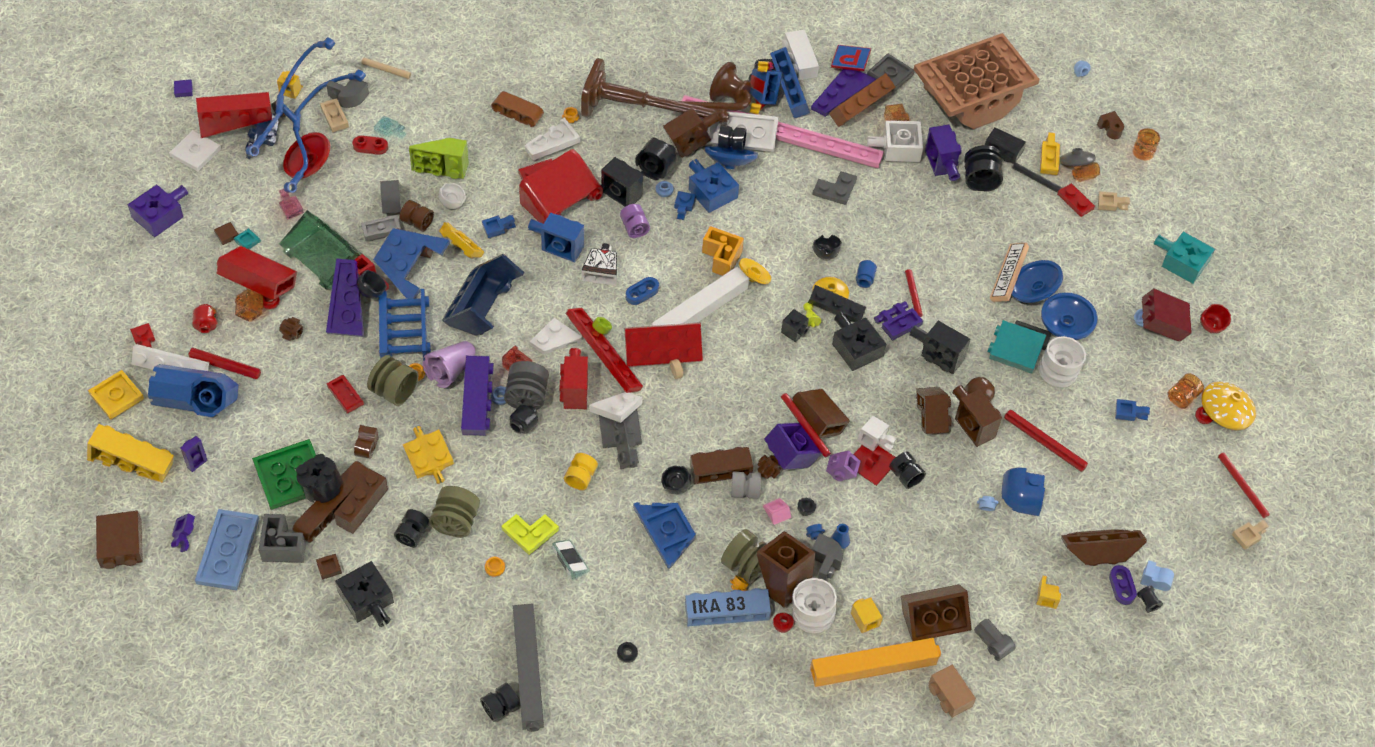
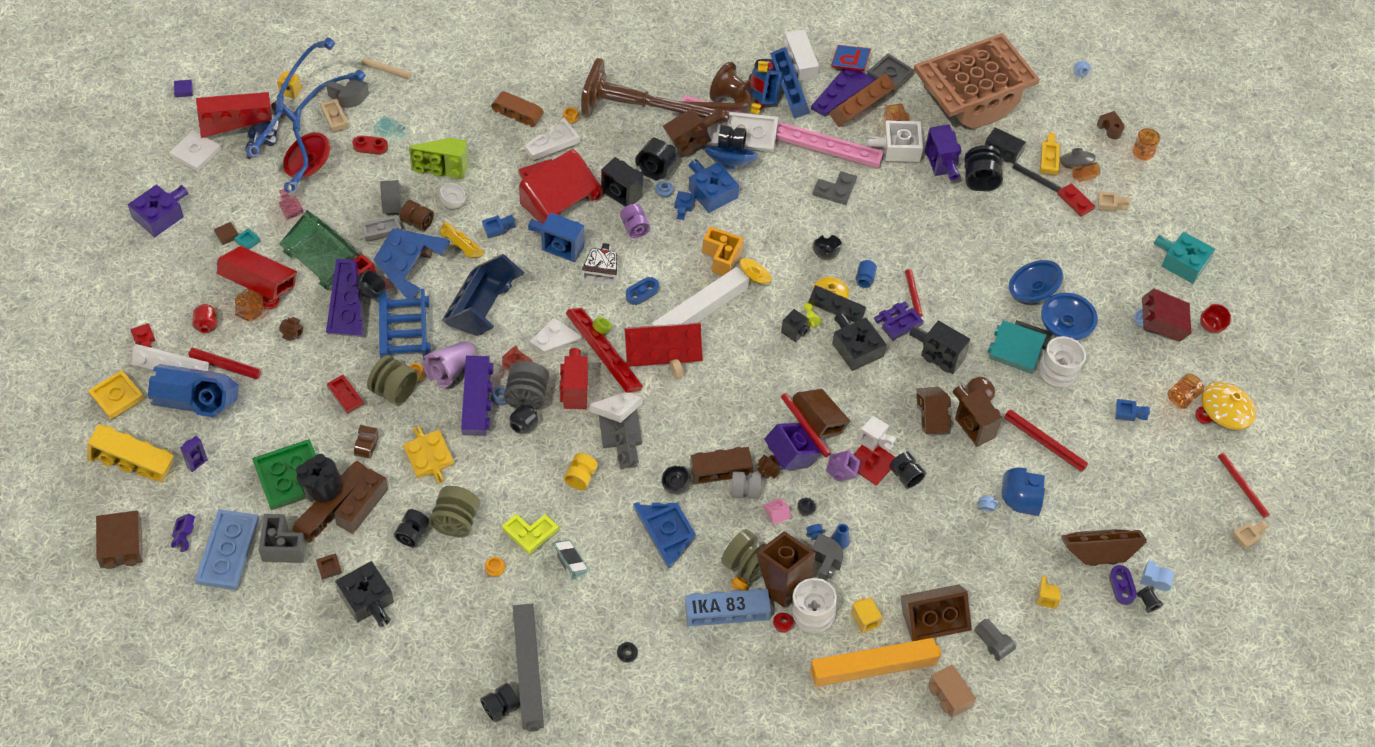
tile [990,243,1029,302] -> none

